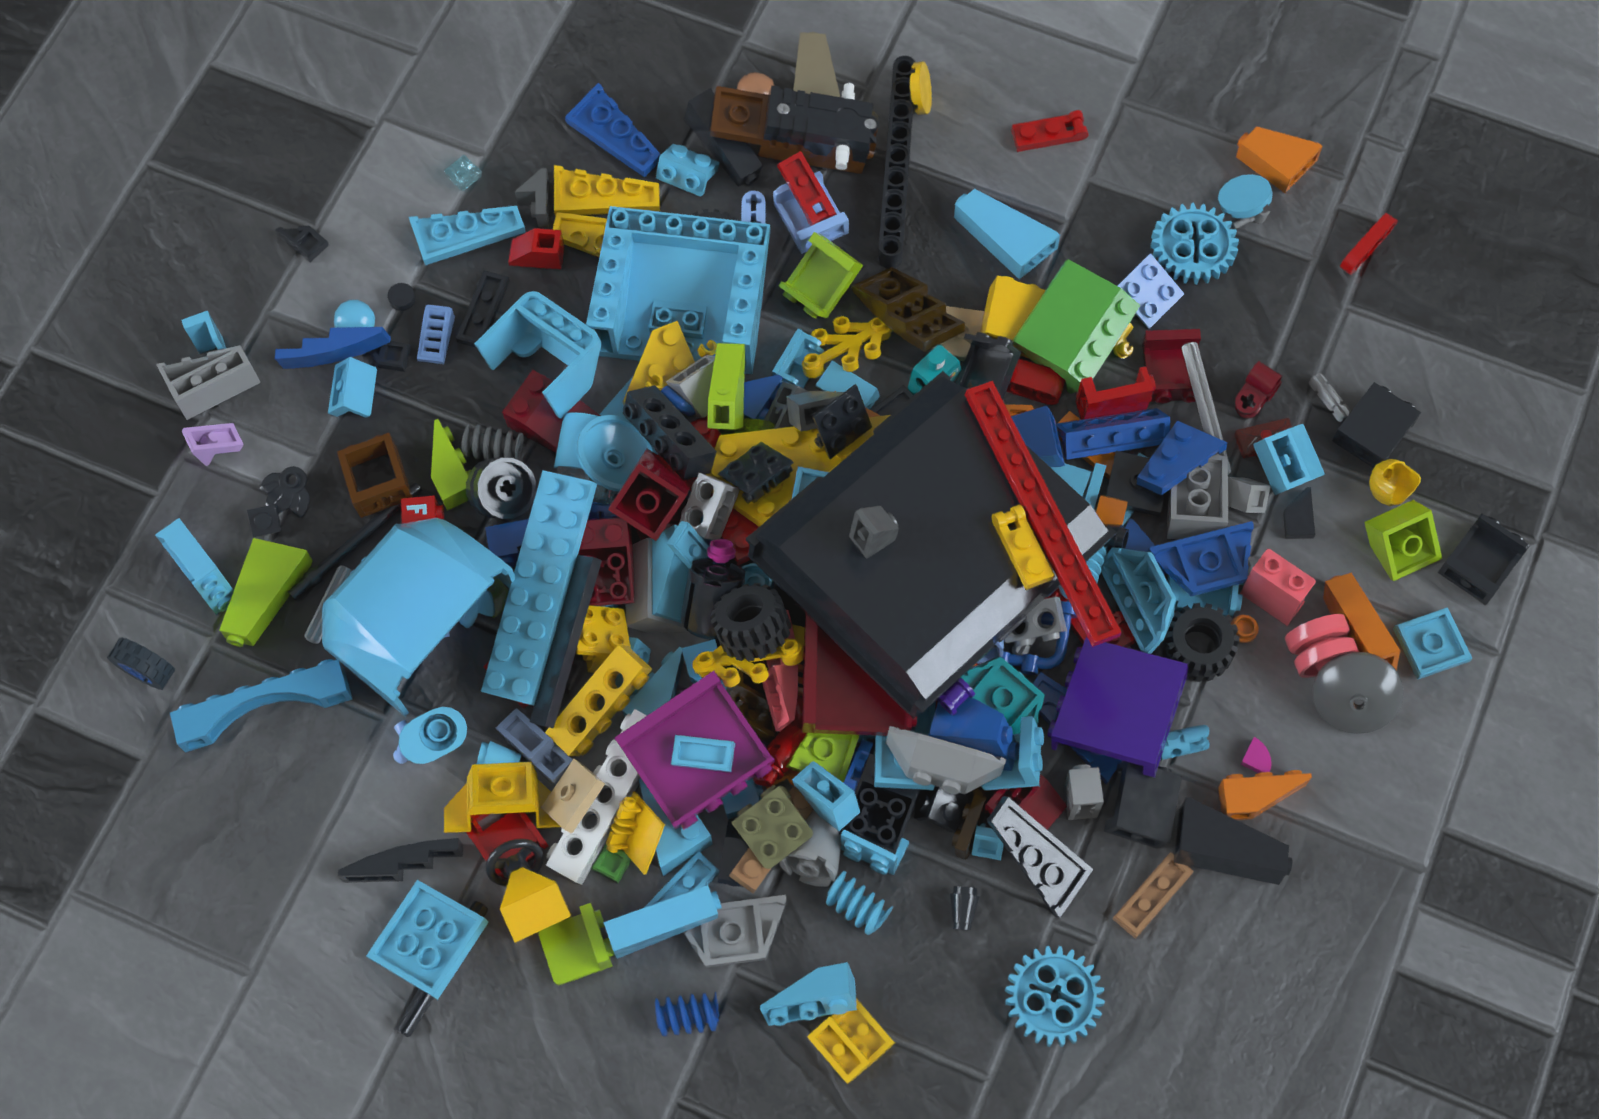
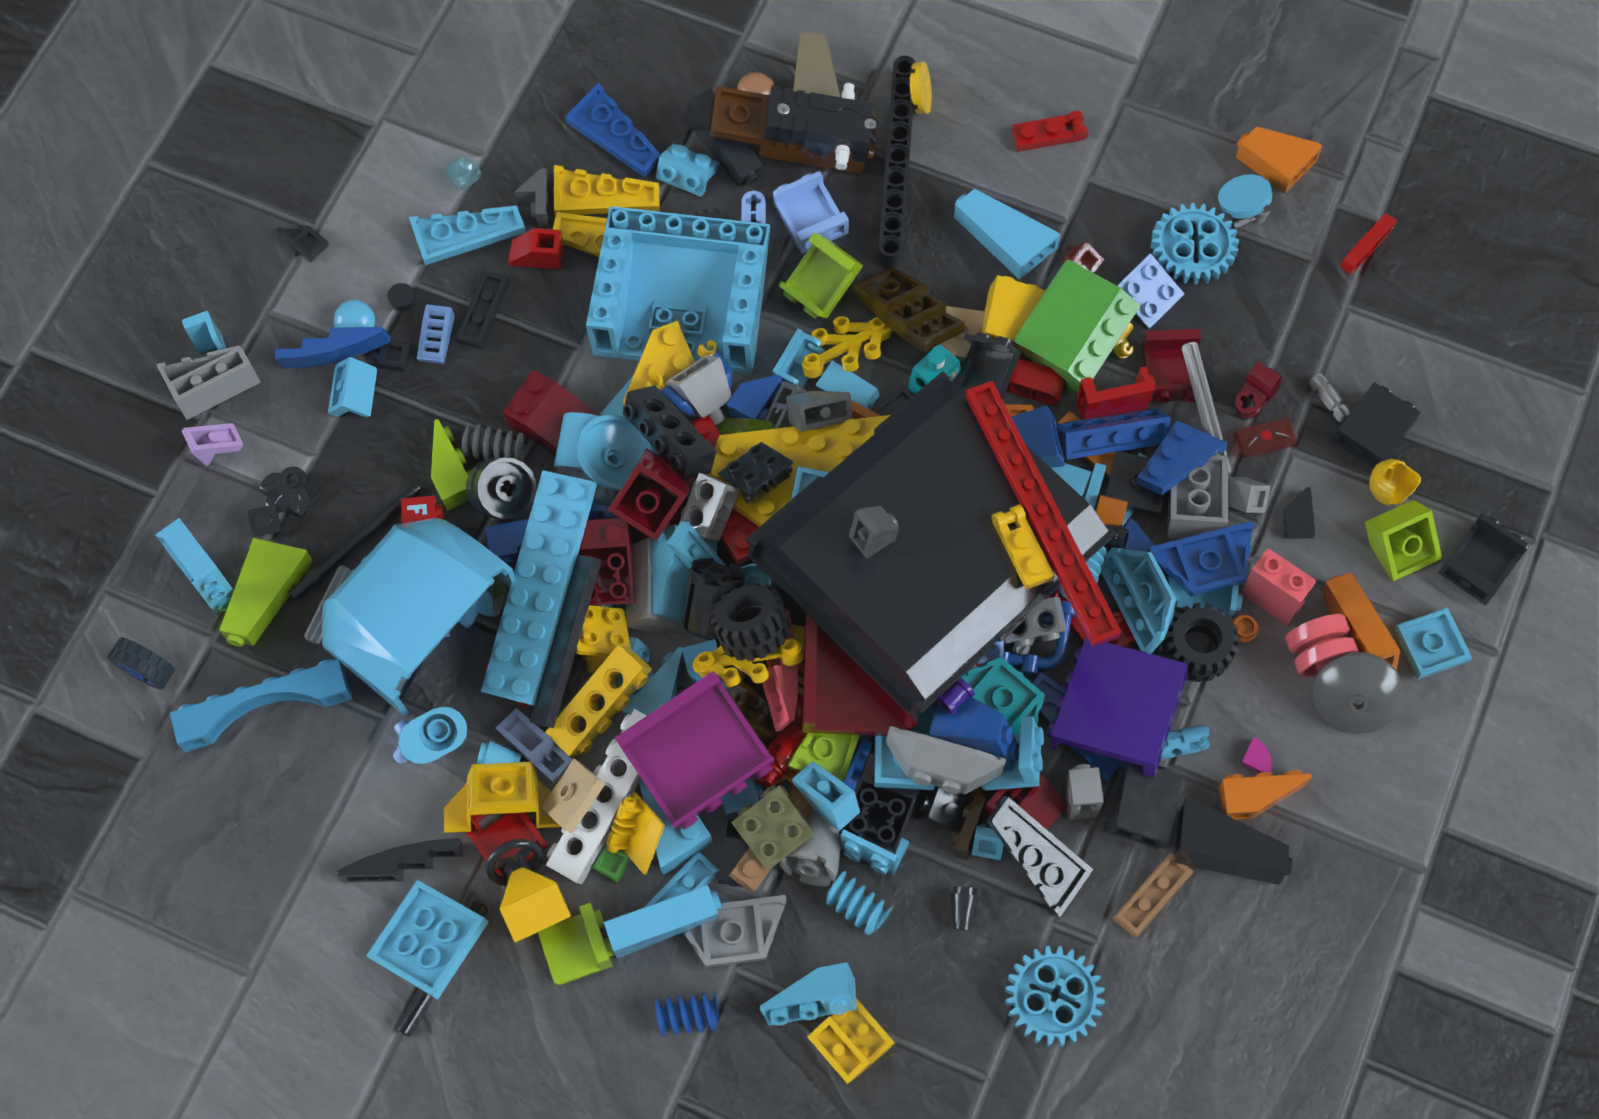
reddish brown window [337,433,413,518] -> none
medium azure windscreen [474,291,601,419] -> none
medium azure tile [671,735,735,772] -> none
lime slope [707,343,745,429] -> none
dark pink plate [707,539,736,563] -> none
red plate [777,151,837,226] -> none
black hinge [812,384,872,459] -> none
medium azure slope [1253,424,1325,495] -> none
none -> clear red slope [1063,241,1104,273]

